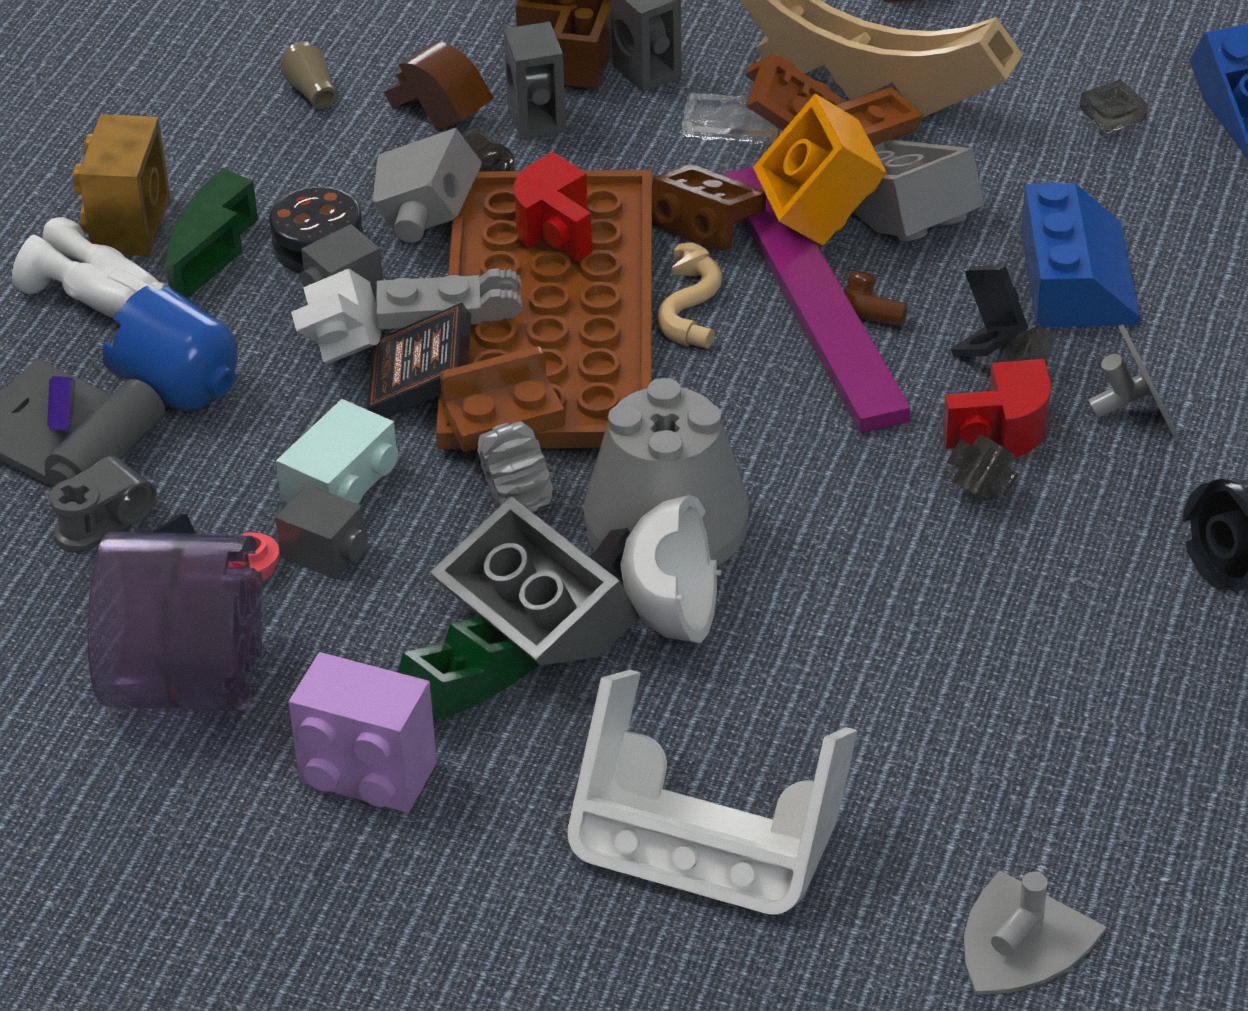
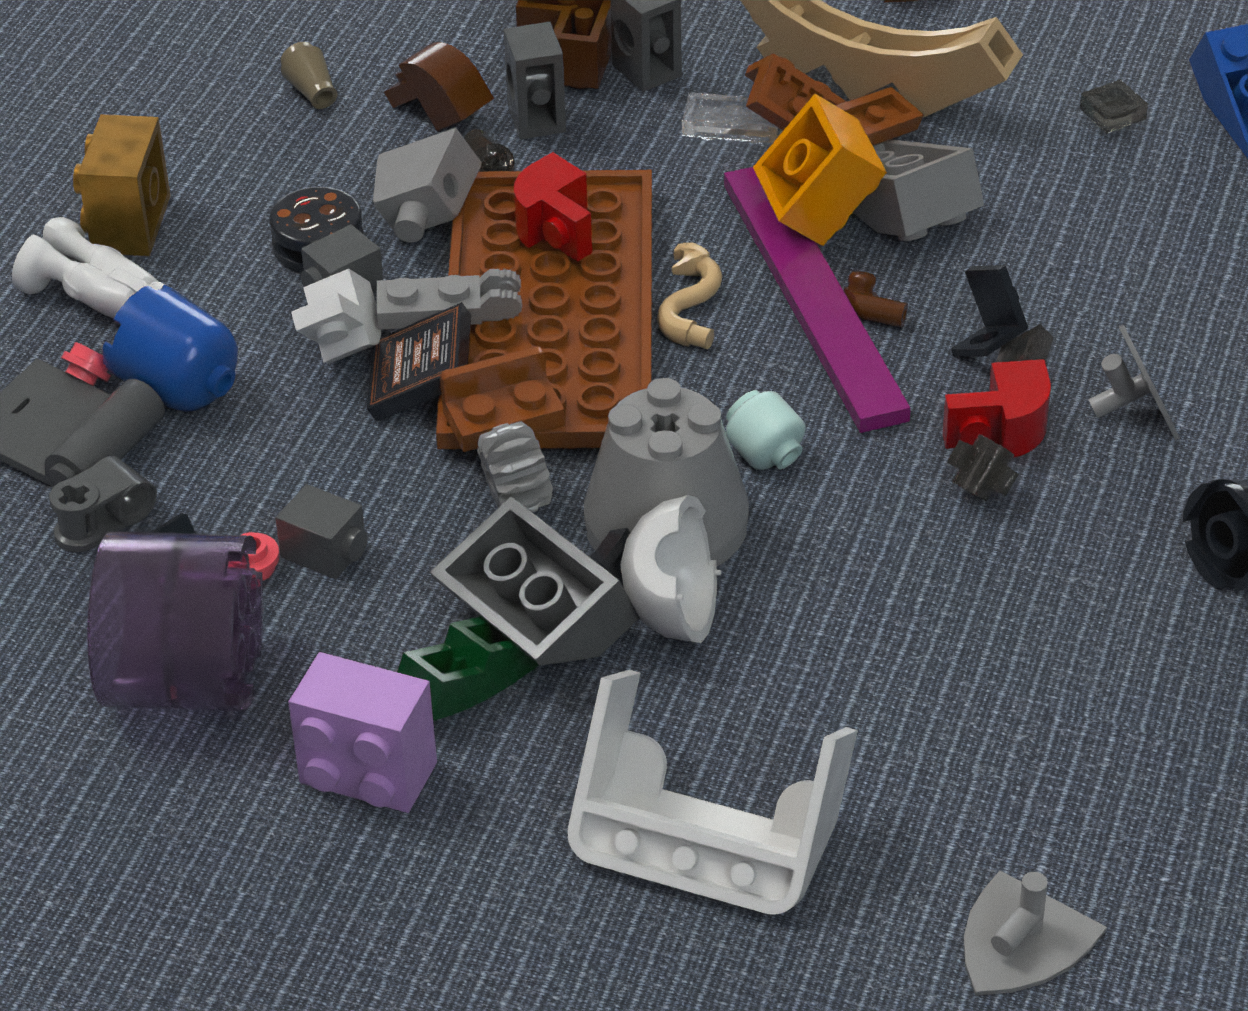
dark purple tile [47,376,76,430] -> none
dark green slope [165,168,258,298] -> none
light aqua brick [276,399,398,504] -> none
reddish brown bracket [651,164,767,251] -> none
blue slope [1021,182,1140,327] -> none
none -> coral plate [61,342,111,386]
none -> light aqua head [726,390,805,470]

